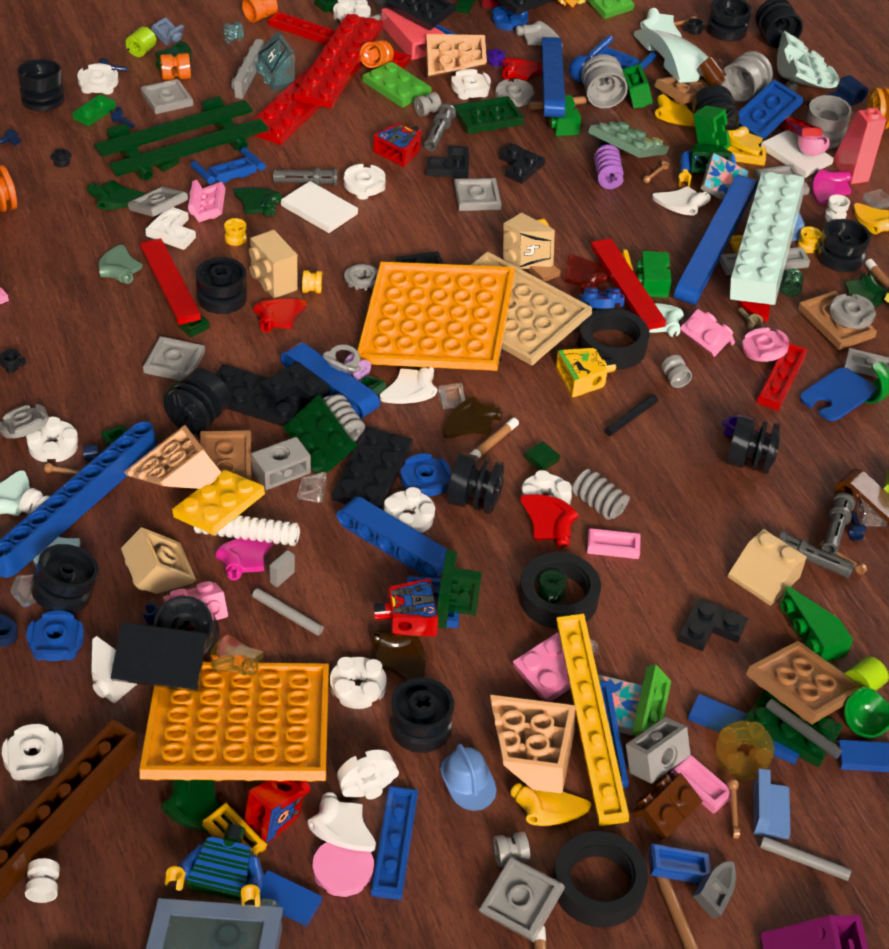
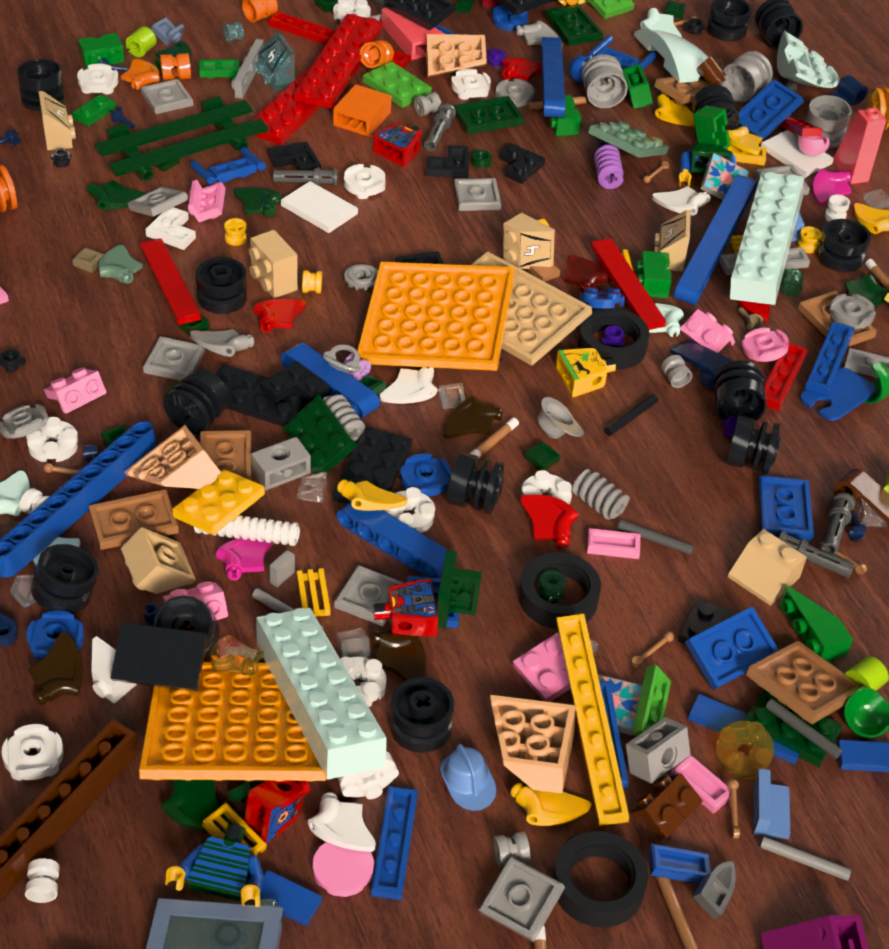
none -> dark brown arm [28,632,83,705]
none -> tan slope [39,91,76,150]
none -> bright pink bracket [44,367,106,413]
none -> dark tan tile [72,248,104,273]
none -> green brick [78,33,124,69]
none -> medium nougat plate [89,489,179,550]
none -> orange arm [121,59,160,90]
none -> light grey arm [190,329,255,357]
none -> green plate [199,59,239,79]
none -> dark green tile [227,781,263,803]
none -> light aqua brick [256,608,386,780]
none -> black plate [267,141,321,170]
none -> yellow tile [297,568,330,617]
none -> orange brick [333,84,392,137]
none -> light grey tile [334,565,405,626]
none -> clear slope [336,628,370,658]
none -> yellow arm [337,480,408,511]
none -> dark green tile [471,150,492,168]
none -> light grey piece [537,397,584,439]
none -> dark green plate [545,5,603,46]
none -> dark purple plate [601,326,625,347]
none -> dark grey bar [618,520,694,555]
none -> medium nougat hinge [631,632,674,668]
none -> tan slope [654,210,691,272]
none -> dark green tile [665,1,686,19]
none -> dark blue door [670,340,733,389]
none -> blue plate [685,606,779,690]
none -> black wheel [714,360,767,421]
none -> blue tile [758,475,814,541]
none -> blue tile [805,322,855,395]

